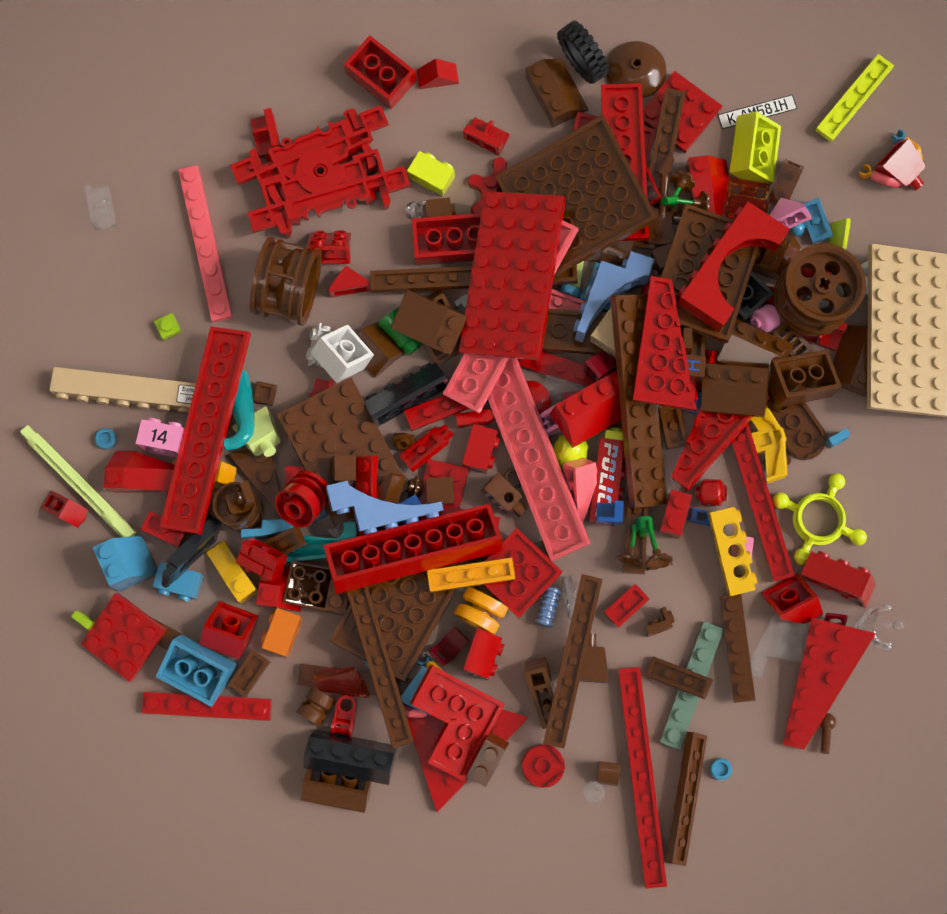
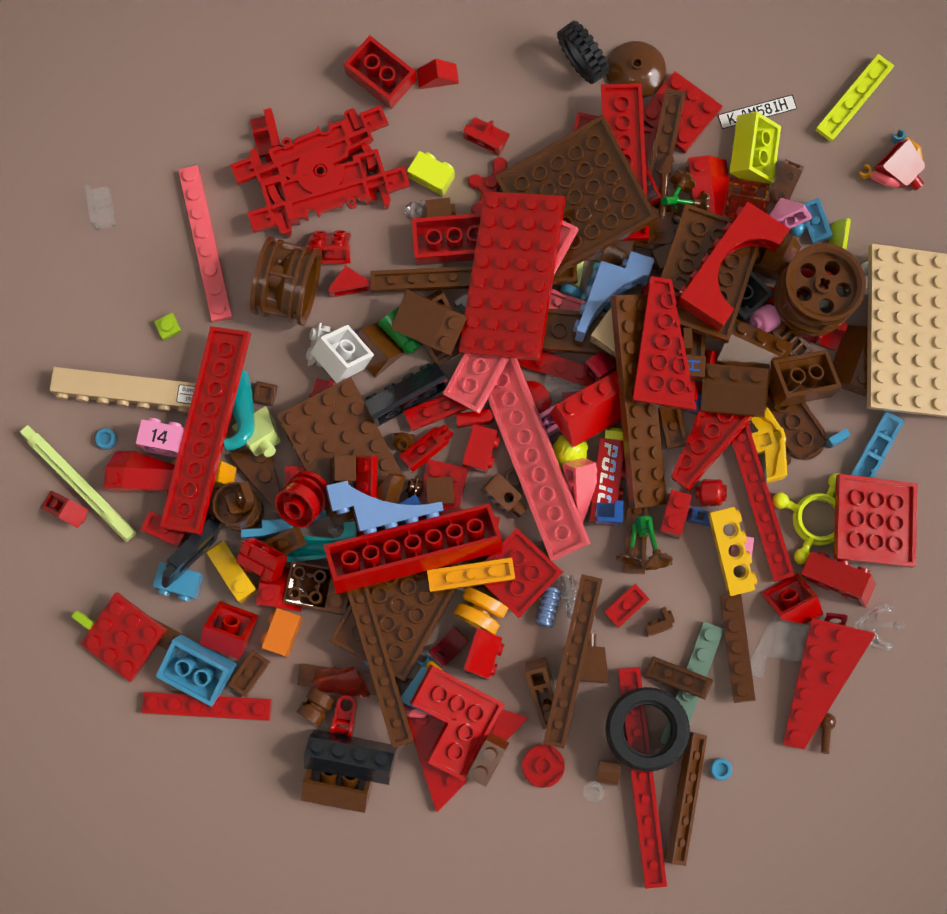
dark azure slope [93,536,157,592] -> none
reddish brown slope [525,59,589,127] -> none
none -> black tyre [605,687,690,772]
none -> plate [834,474,917,568]
none -> dark azure slope [850,411,905,478]

